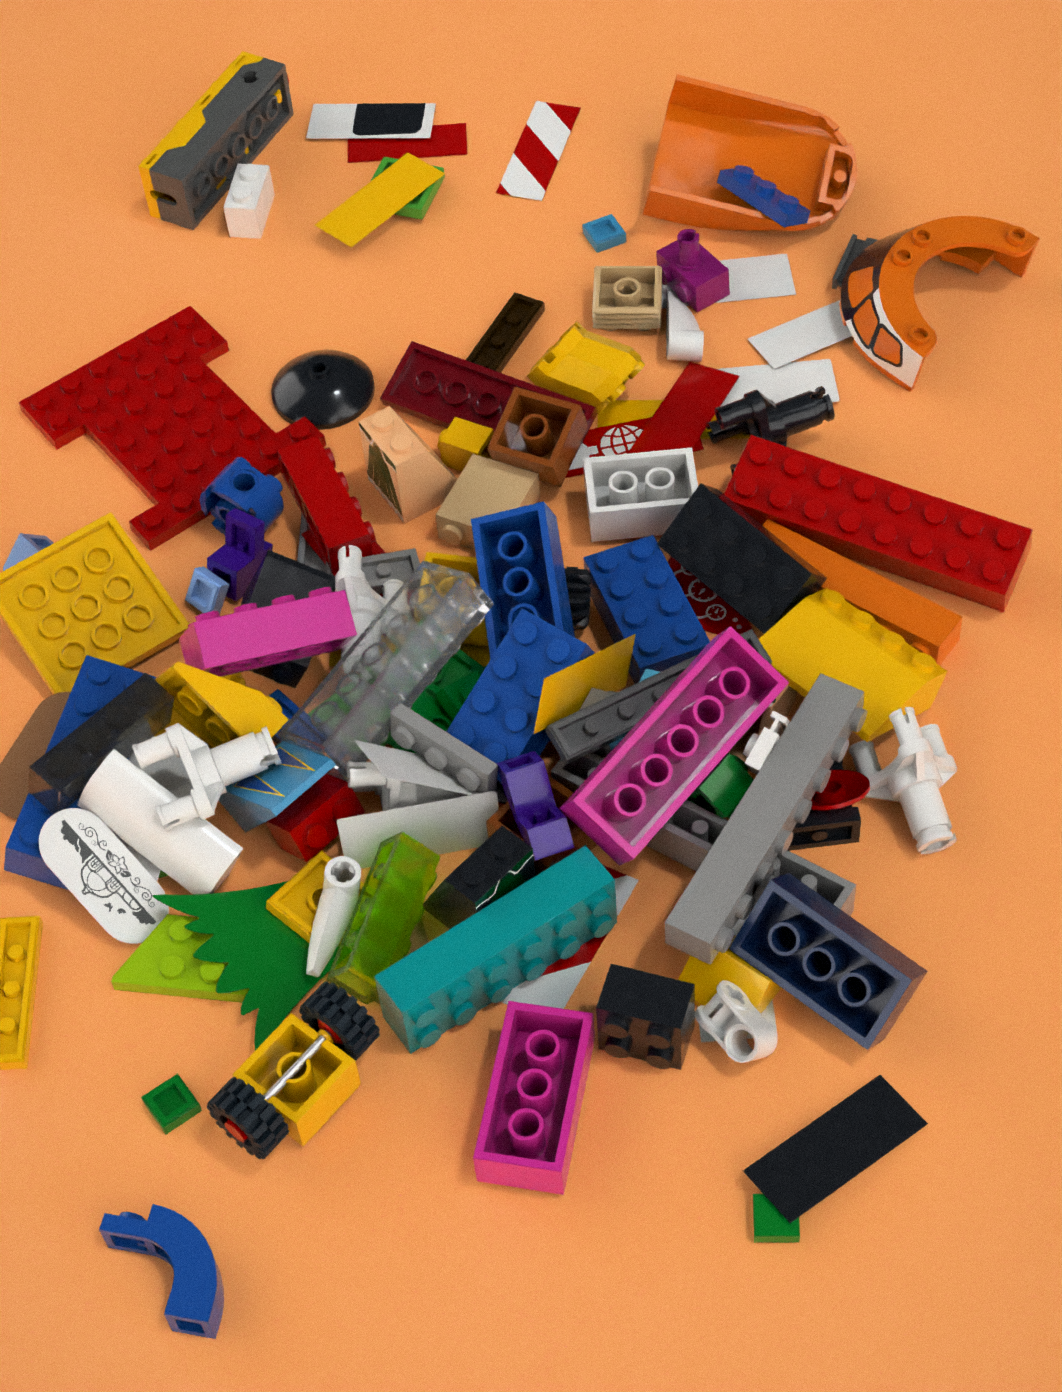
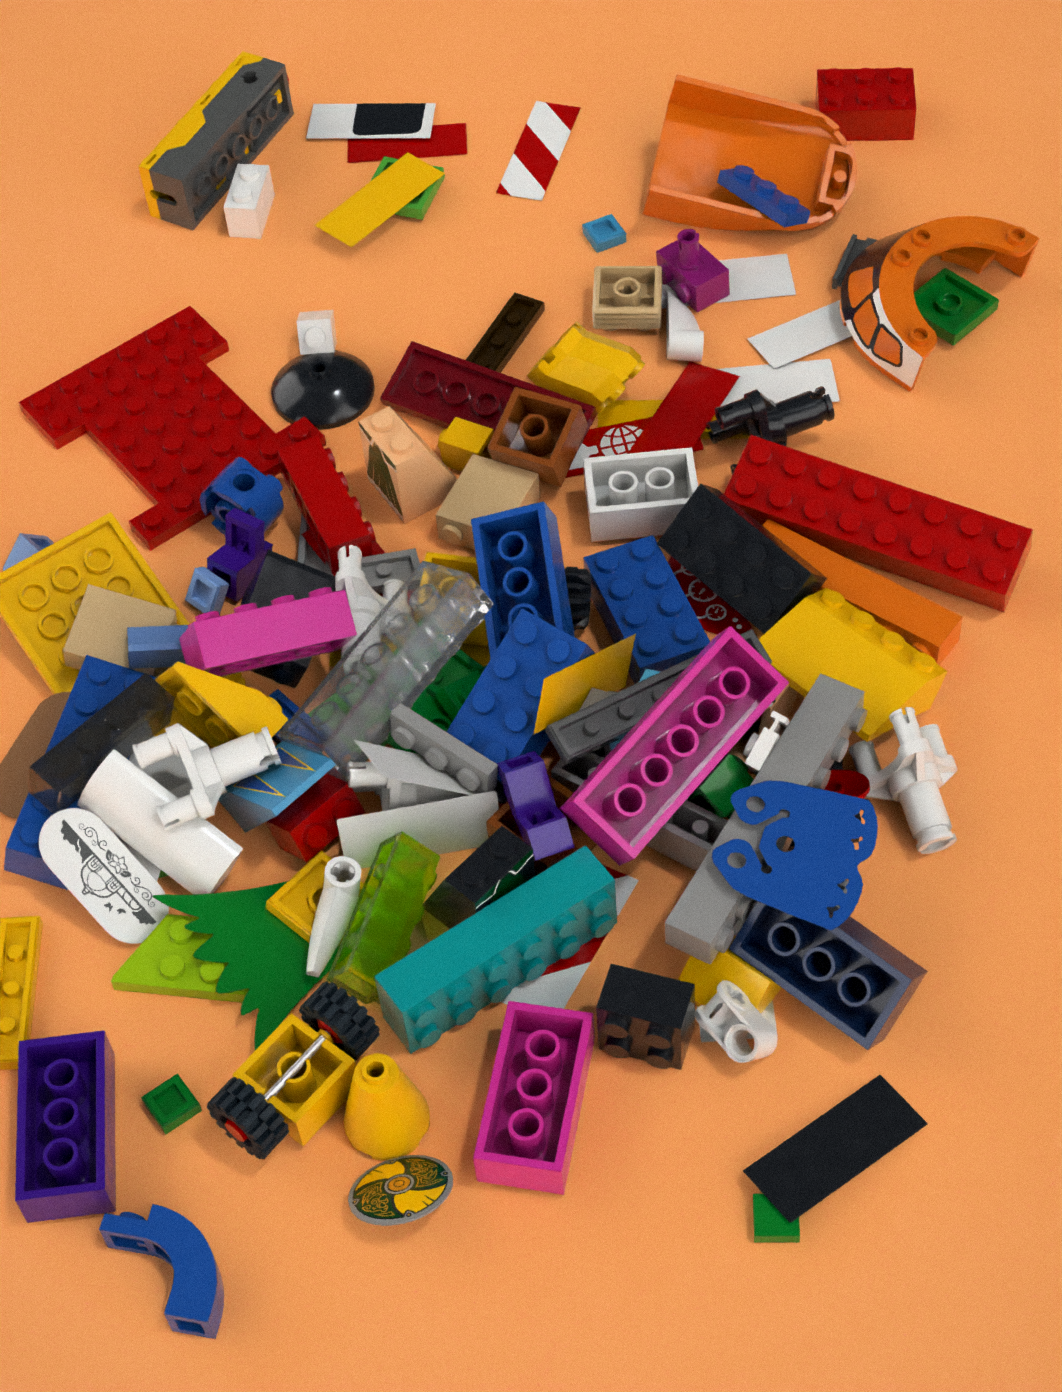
none -> dark purple brick [15,1030,116,1223]
none -> tan brick [63,584,178,677]
none -> medium blue panel [127,625,188,669]
none -> white brick [296,310,337,355]
none -> yellow cone [343,1053,430,1161]
none -> shield [348,1155,453,1226]
none -> blue piece [711,780,878,931]
none -> red brick [815,67,917,141]
none -> green plate [914,268,999,346]

